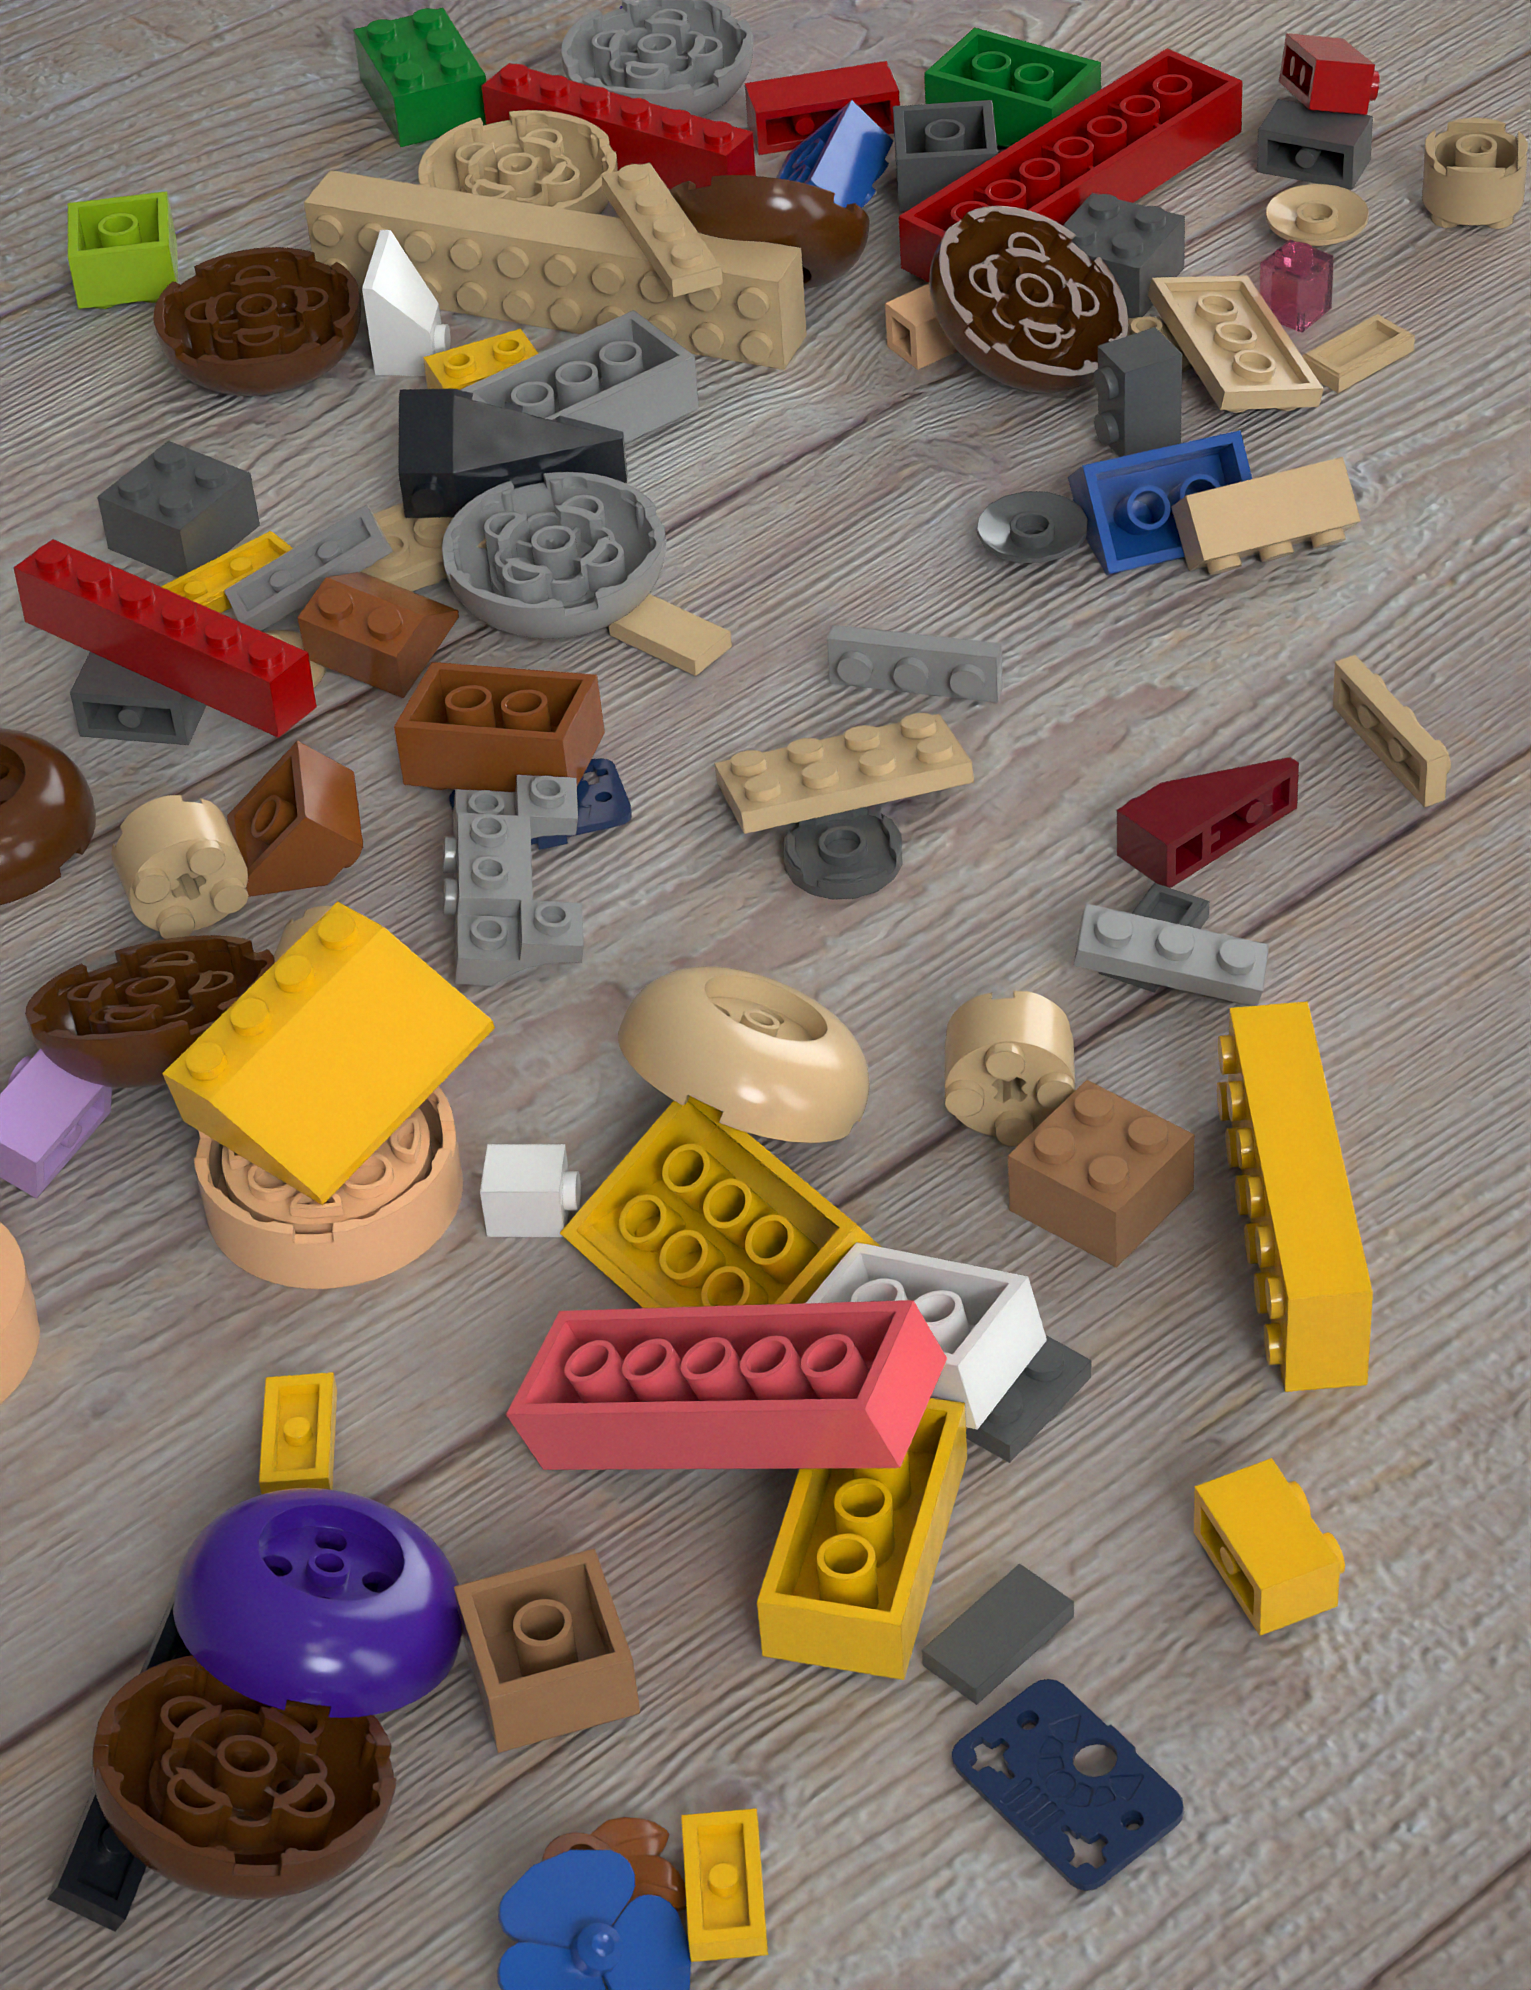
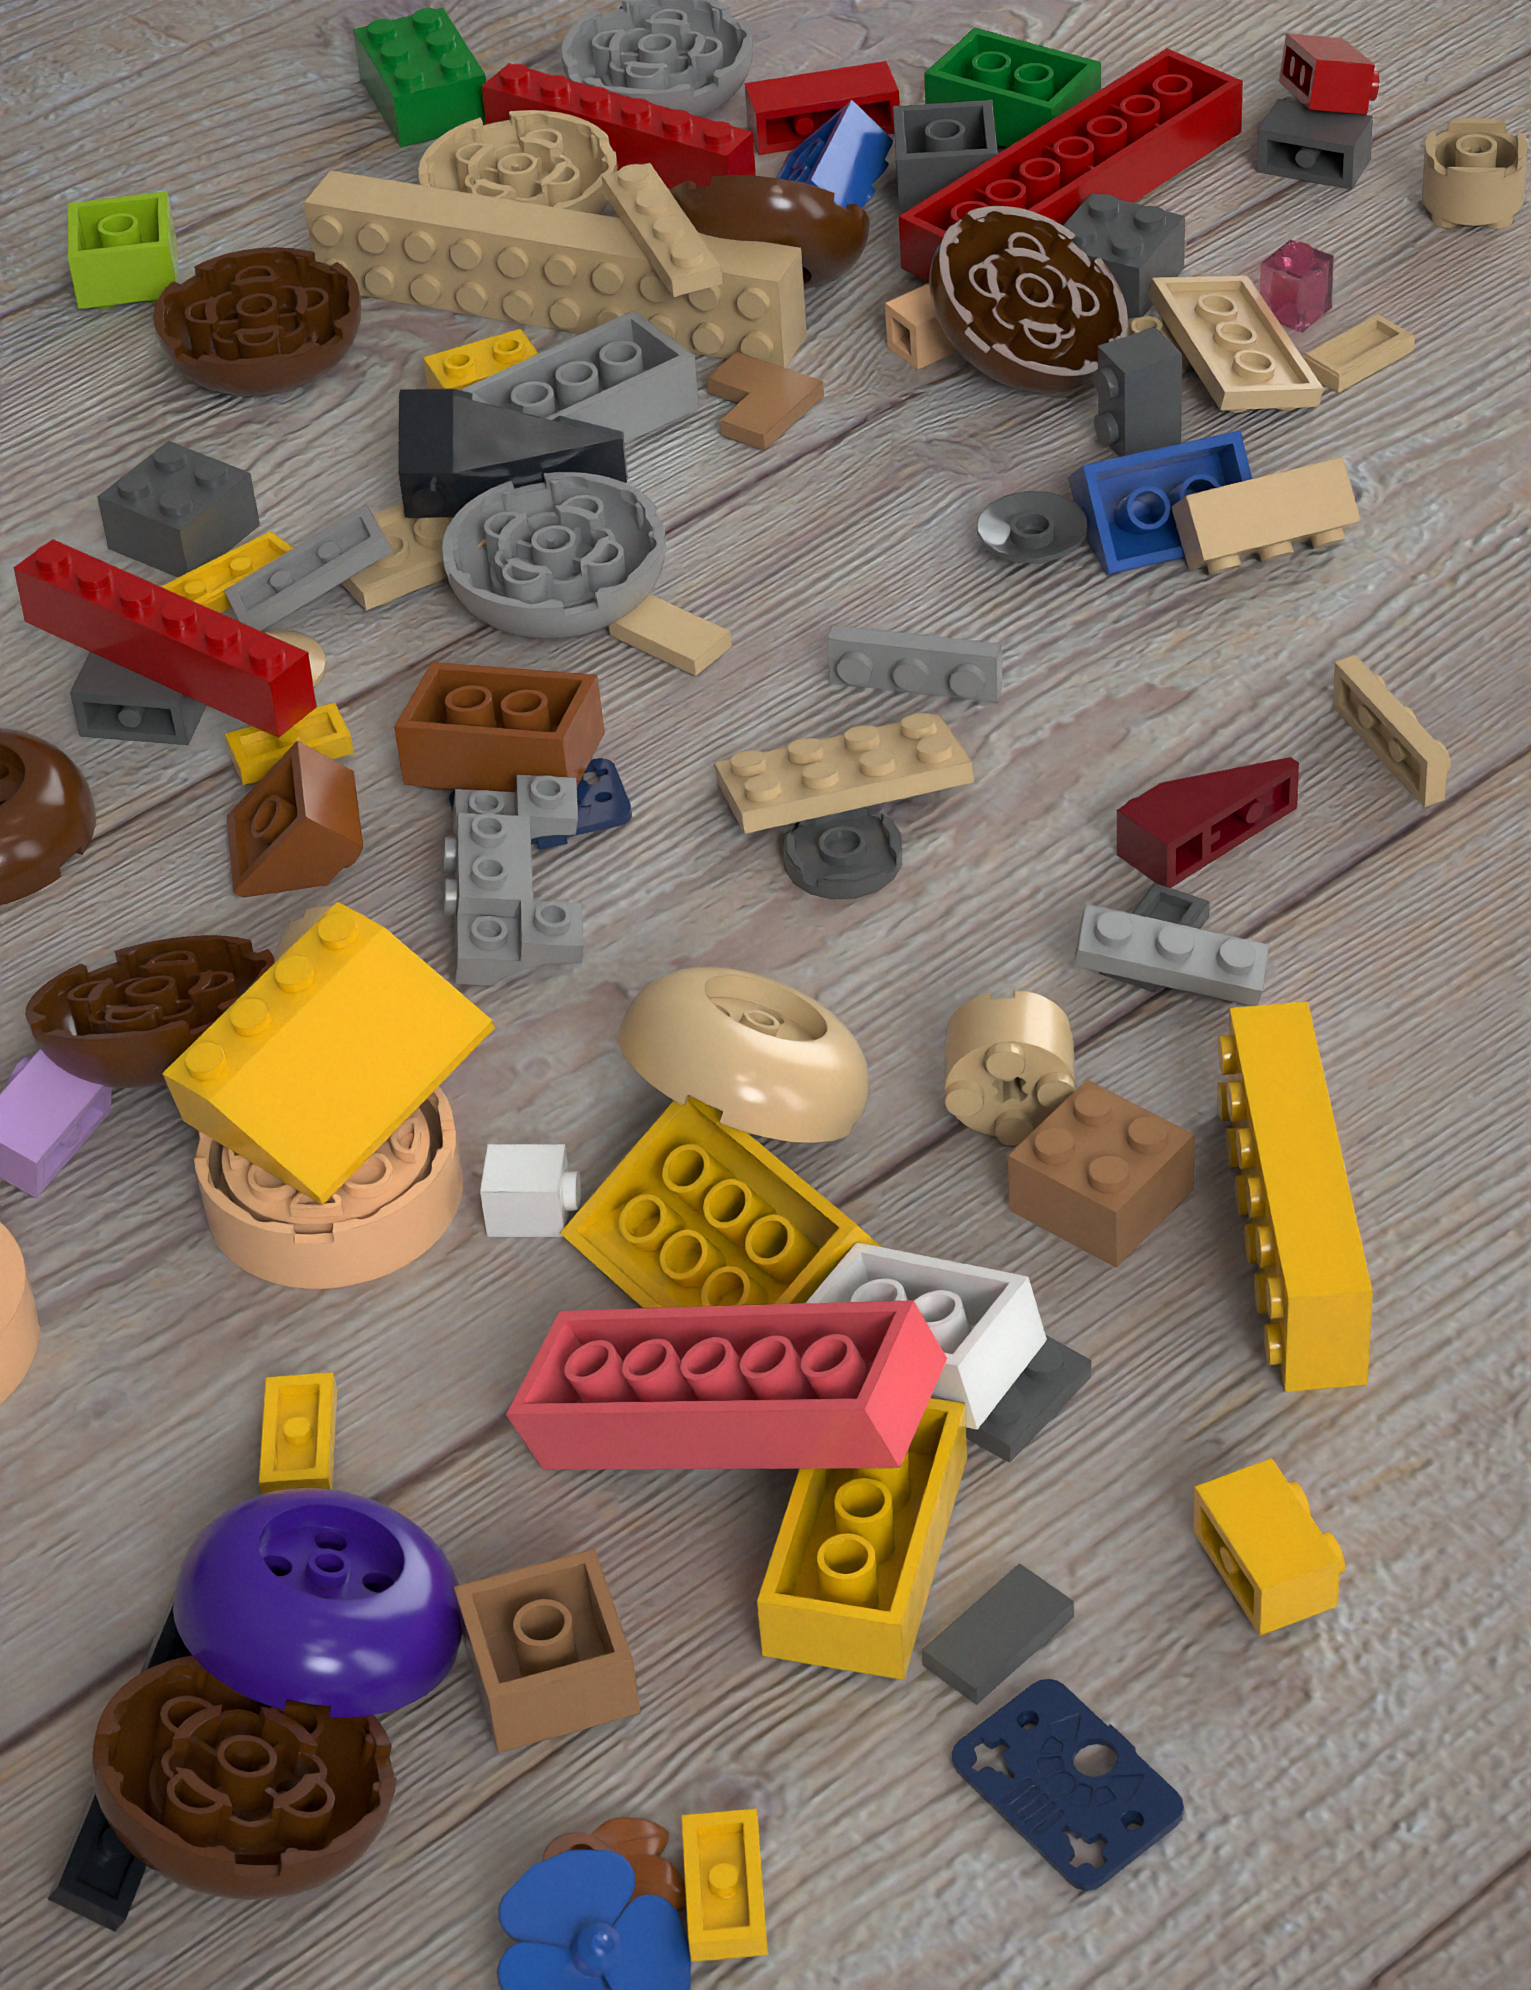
tan brick [111,795,248,939] -> none
dark orange slope [297,572,459,698] -> none
white slope [362,230,451,376] -> none
tan dish [1266,184,1369,246] -> none
none -> yellow plate [224,702,354,785]
none -> medium nougat tile [707,351,824,451]

